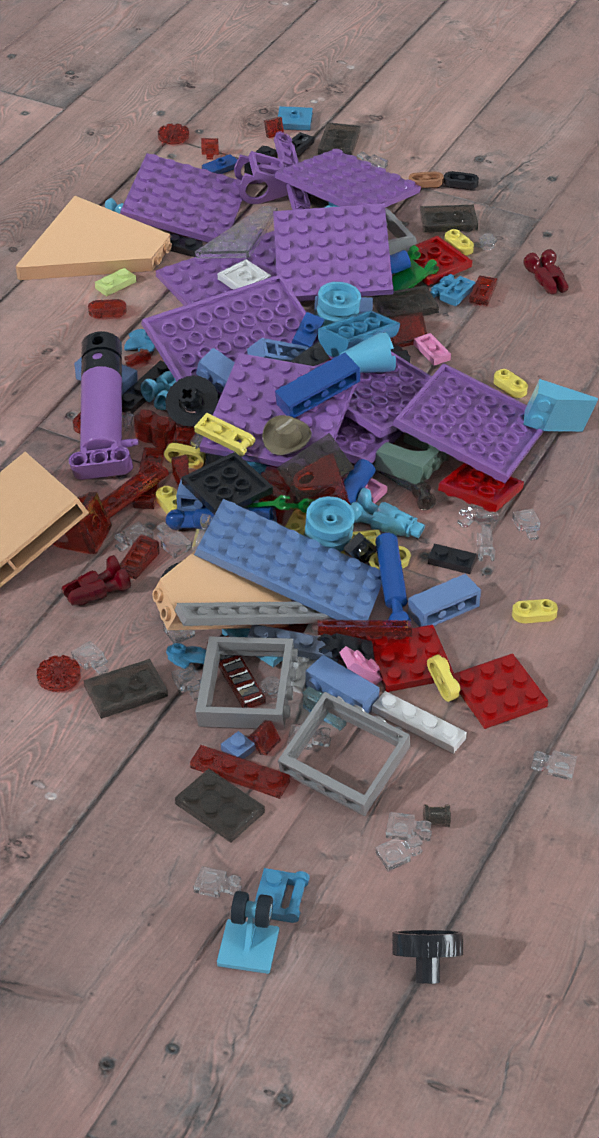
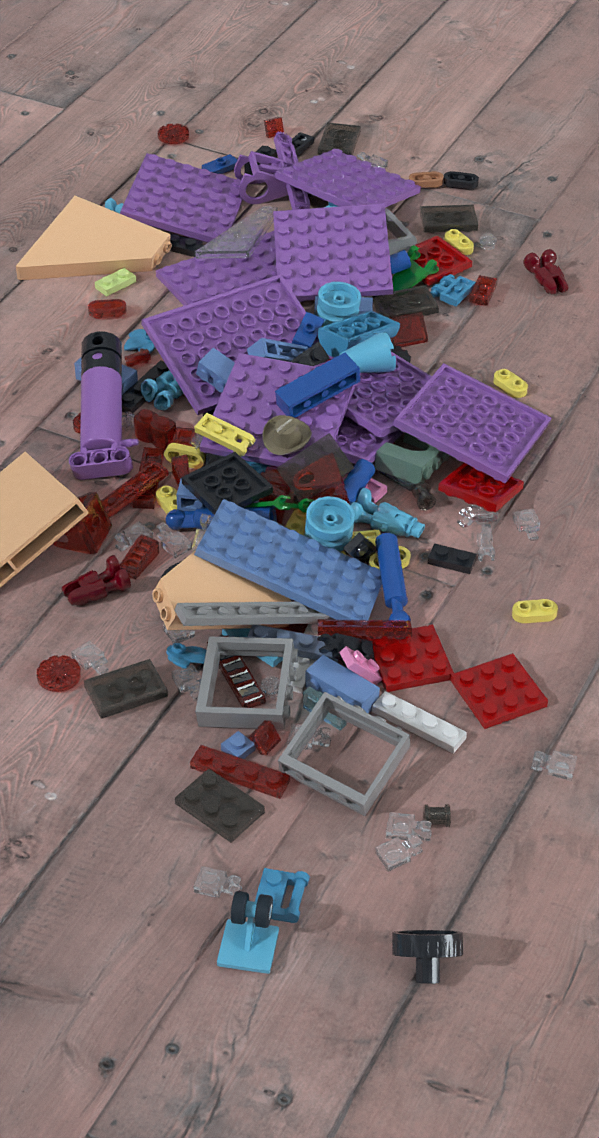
black piece [165,375,220,432] -> none
clear red tile [201,138,219,160] -> none
white plate [217,259,271,290] -> none
dark azure plate [277,106,313,131] -> none
medium blue brick [408,574,481,627] -> none
bright pink plate [413,333,451,366] -> none
light yellow plate [427,655,460,702] -> none
medium azure slope [523,379,598,432] -> none

